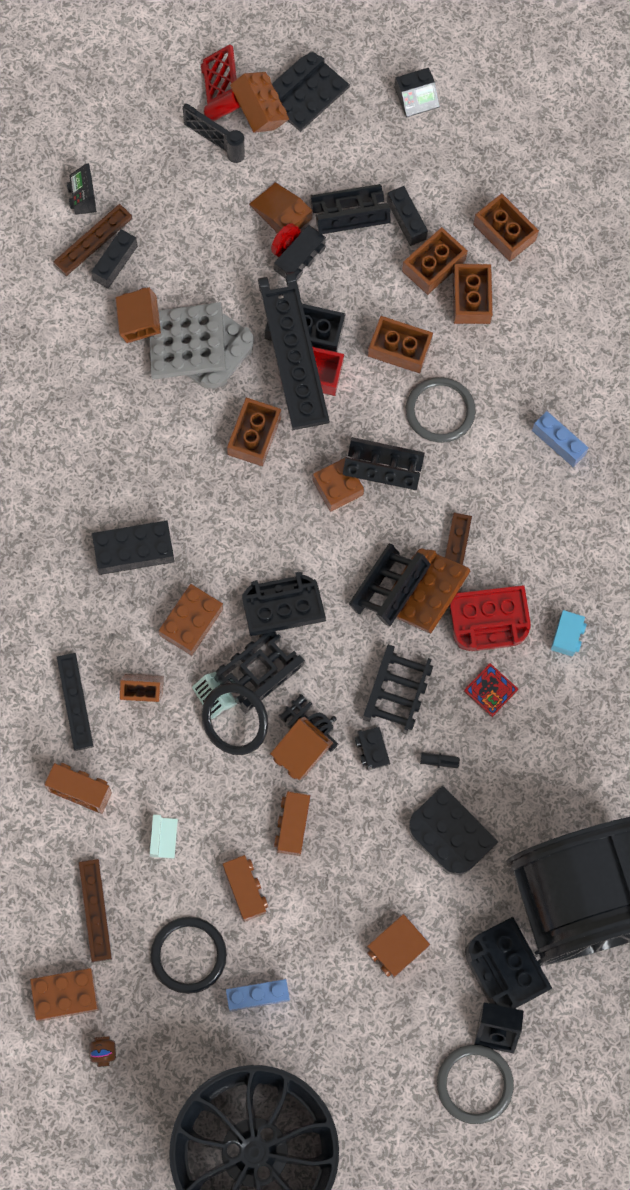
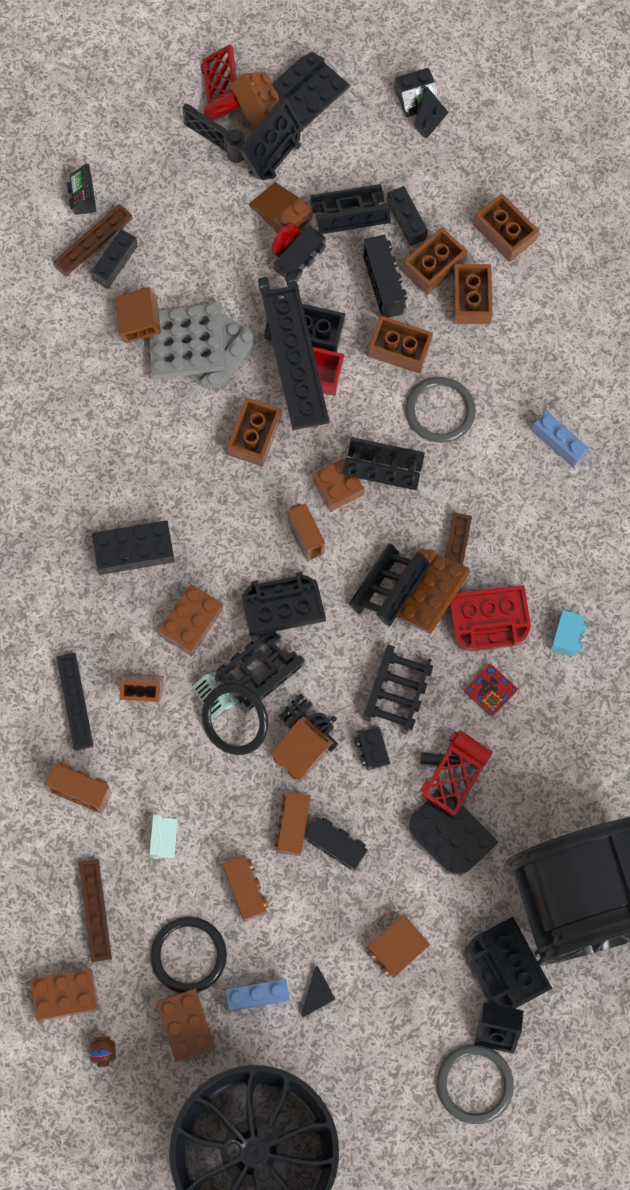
none -> dark orange brick [156,988,215,1062]
none -> black plate [239,97,303,180]
none -> dark orange brick [288,503,325,561]
none -> black tile [301,966,336,1018]
none -> black brick [304,817,368,872]
none -> black brick [362,234,407,318]
none -> black wing [413,87,449,138]
none -> red piece [420,730,493,817]

